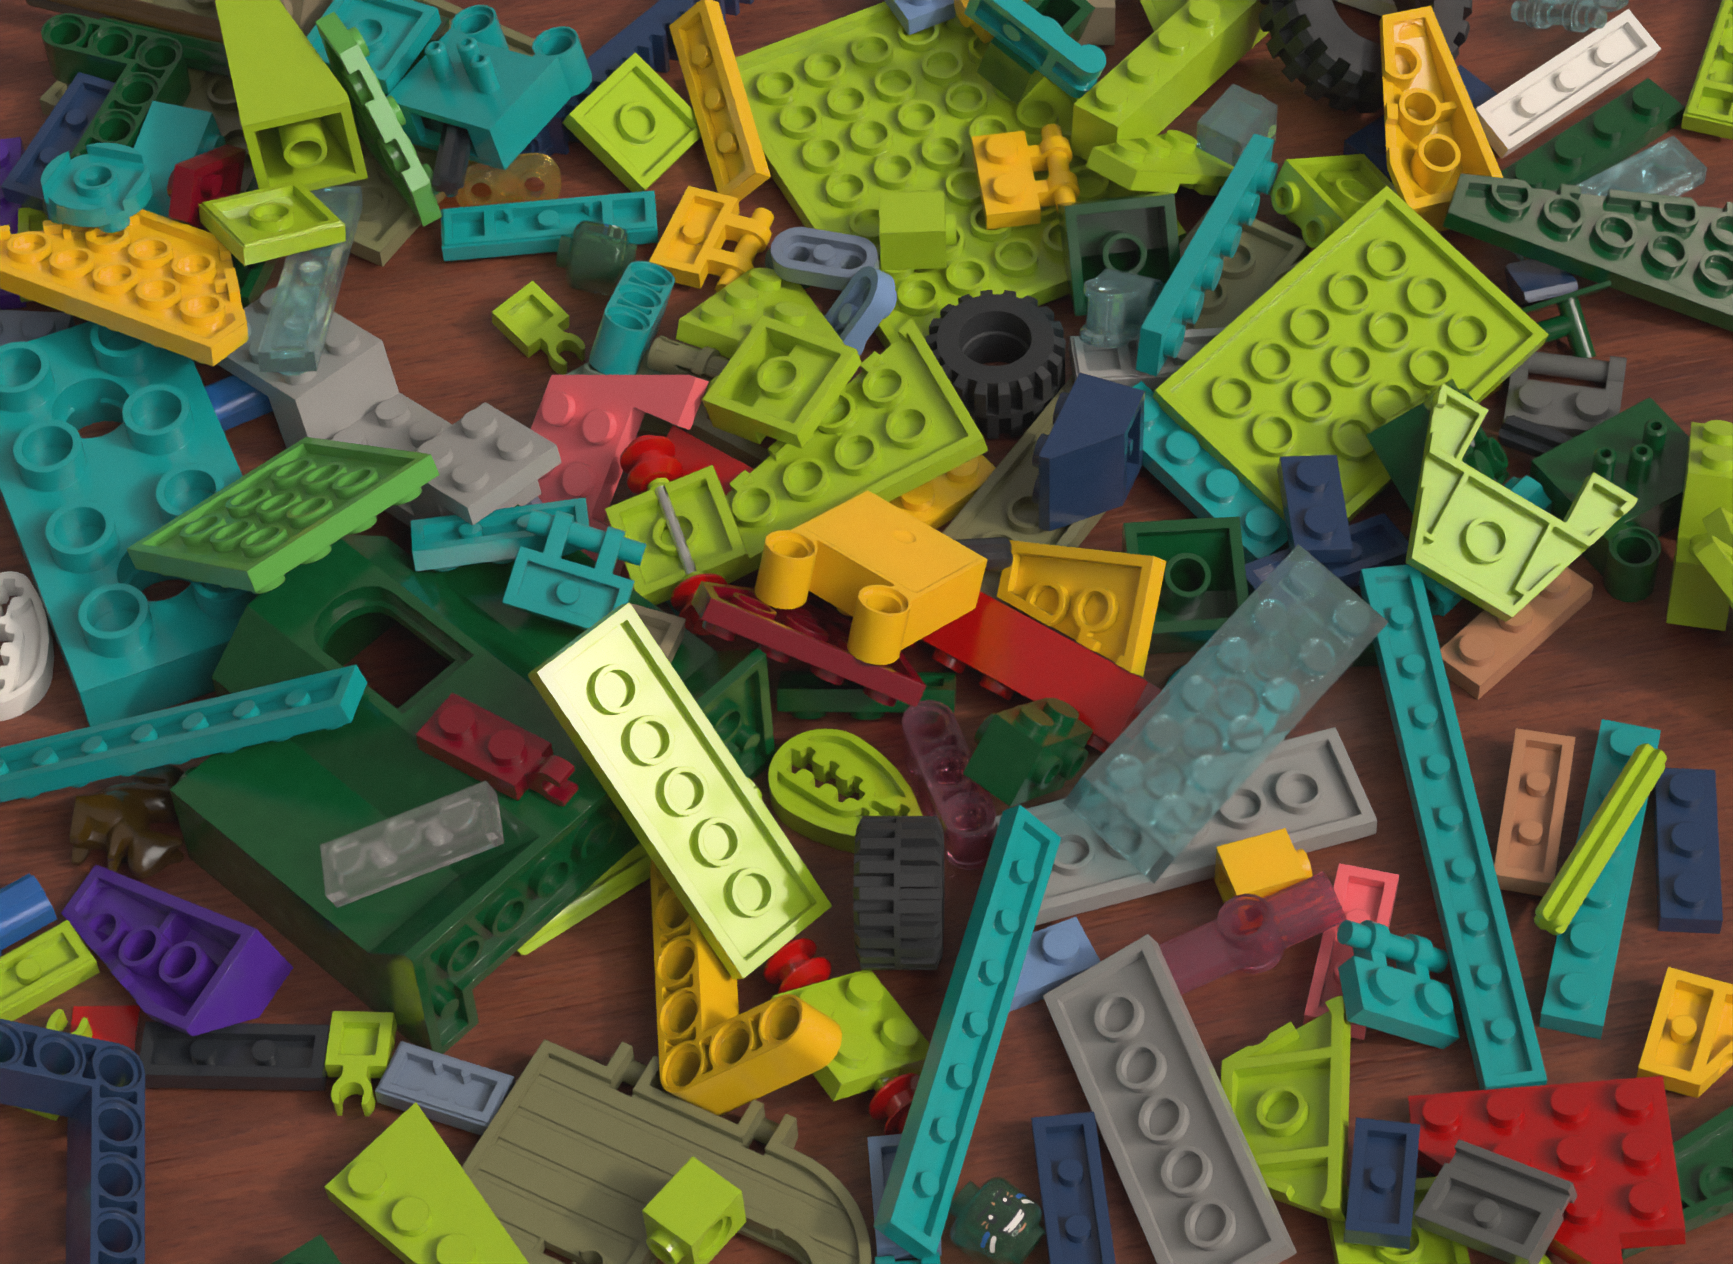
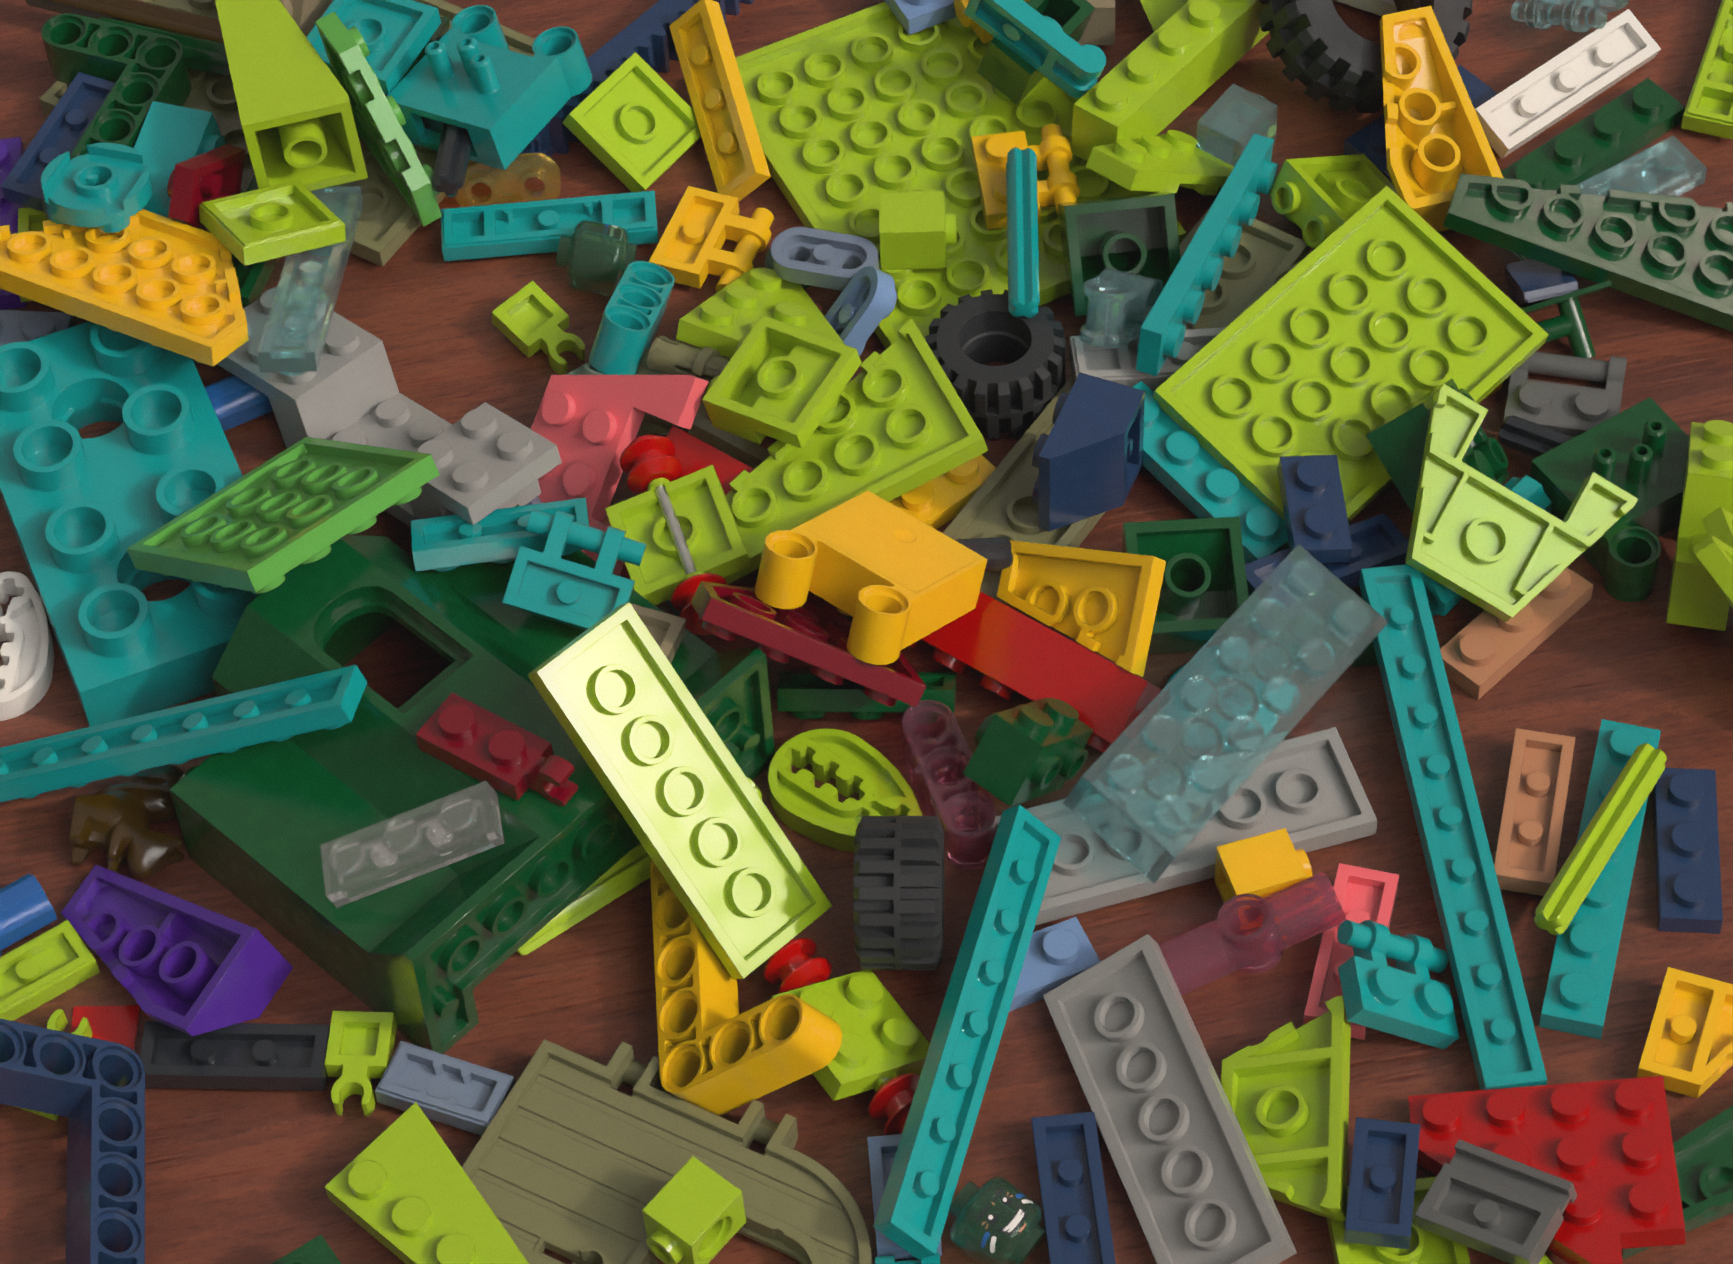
none -> teal axle [1006,147,1040,319]

